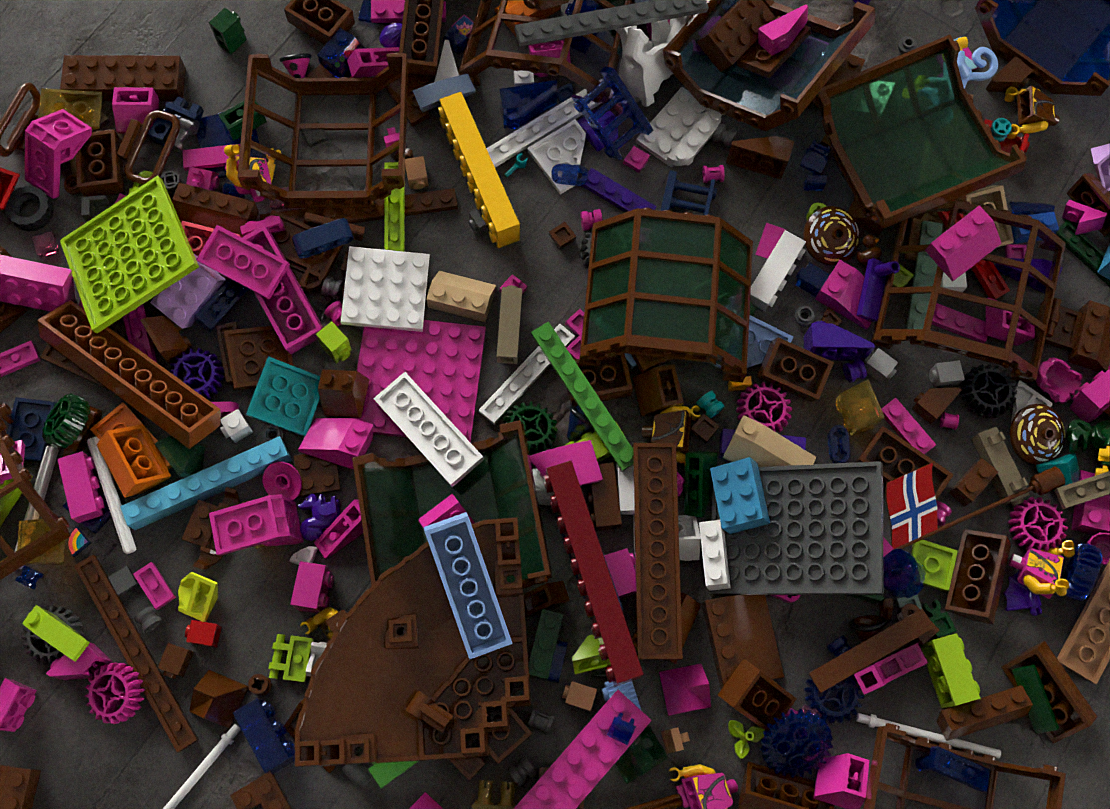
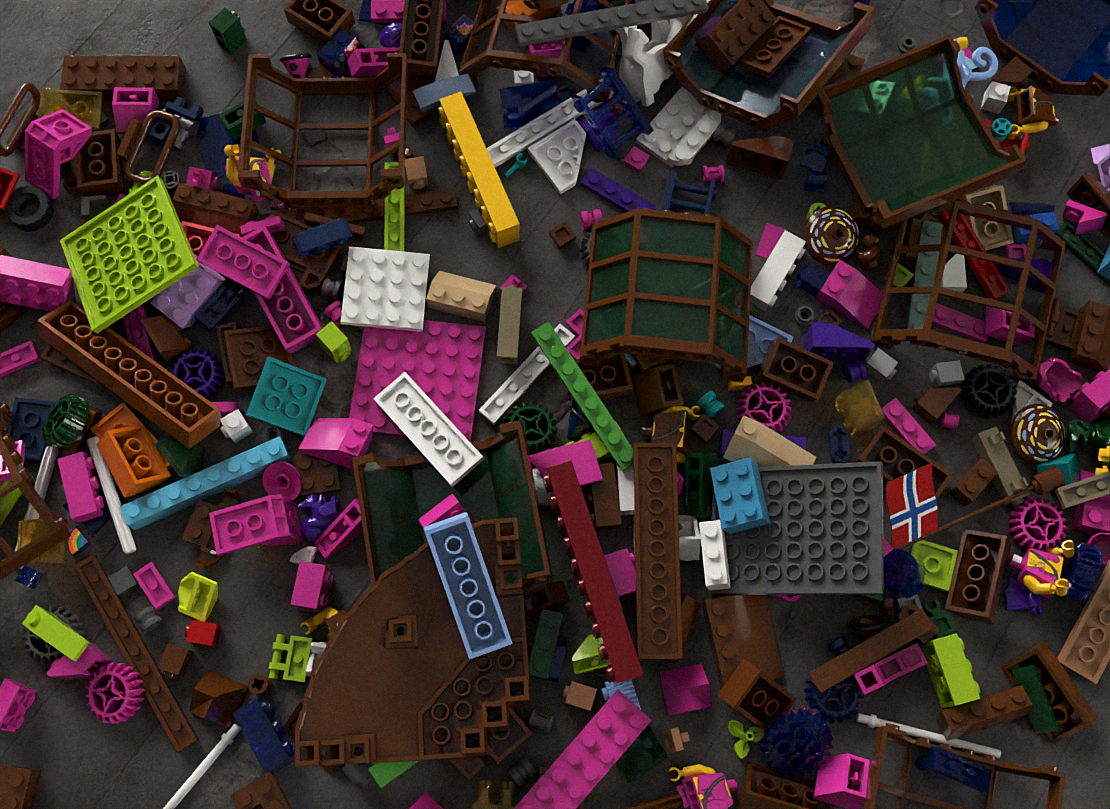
clear pink plate [32,231,59,258] -> none
dark pink tile [182,144,240,171] -> none
reddish brown slope [318,369,370,418] -> none
reddish brown piece [406,691,454,734] -> none
clear blue beam [551,164,588,186] -> none
clear blue tile [607,713,636,745] -> none
dark pink slope [758,4,808,56] -> none
dark purple piece [856,258,900,322] -> none
dark pink slope [925,205,1001,282] -> none
dark pink wheel [936,501,952,526] -> none
none -> white brick [981,81,1011,114]

